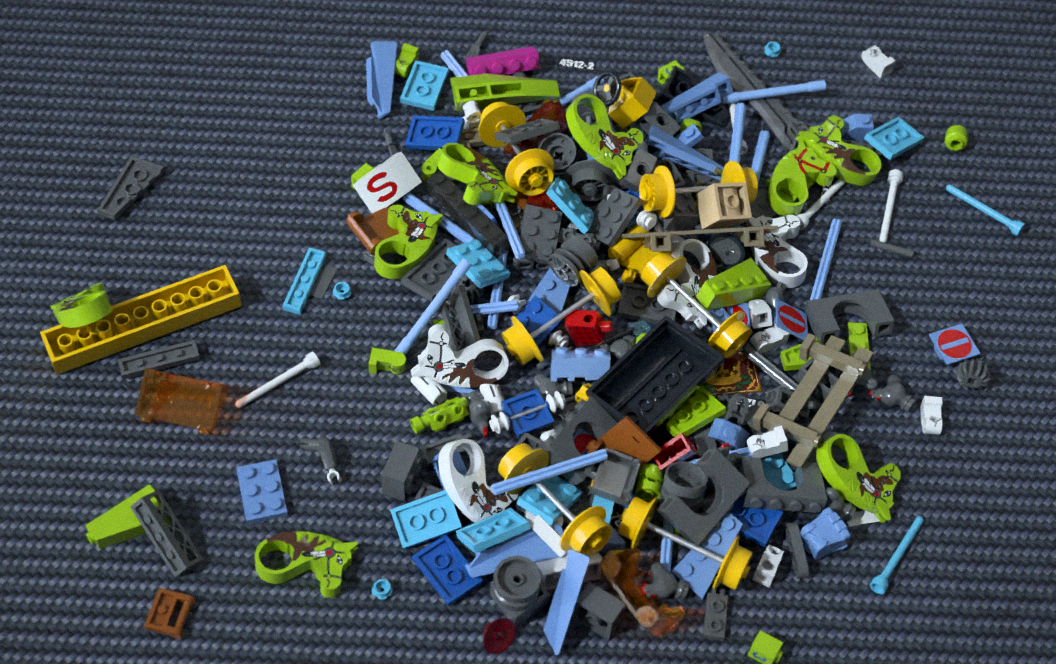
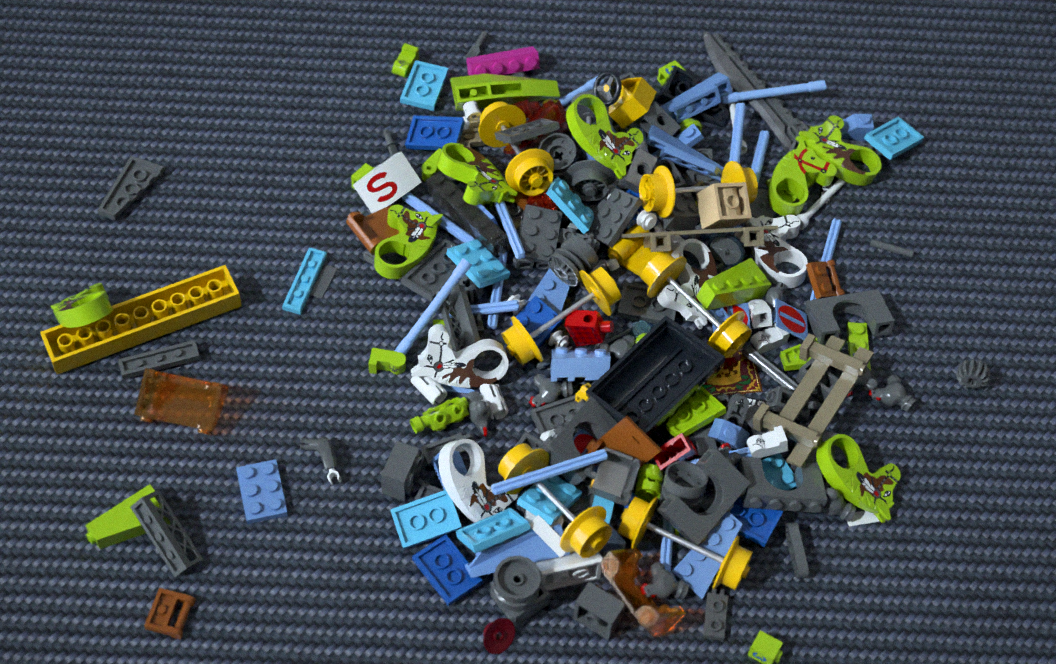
white piece [235,352,320,408] -> none
lime animal [255,531,358,598] -> none
medium azure plate [333,282,351,300] -> none
medium blue wedge [366,41,397,119] -> none
medium azure plate [372,579,393,600] -> none
light blue axle [441,50,469,77] -> none
blue plate [489,389,566,438] -> none
medium blue wedge [543,549,590,655] -> none
black sticker [557,57,596,71] -> none
black sticker [609,510,623,529] -> none
yellow plate [621,267,637,284] -> none
white leg [752,545,784,588] -> none
medium azure plate [764,42,781,57] -> none
medium blue piece [800,507,850,561] -> none
white leg [862,46,895,79] -> none
medium azure piece [870,516,924,594] -> none
white piece [879,169,903,243] -> none
white leg [920,396,942,435] -> none
piece [929,324,981,365] -> none
lime head [945,125,969,151] -> none
medium azure piece [946,185,1025,236] -> none
none -> clear red hinge [512,99,540,119]
none -> dark orange plate [806,260,845,299]

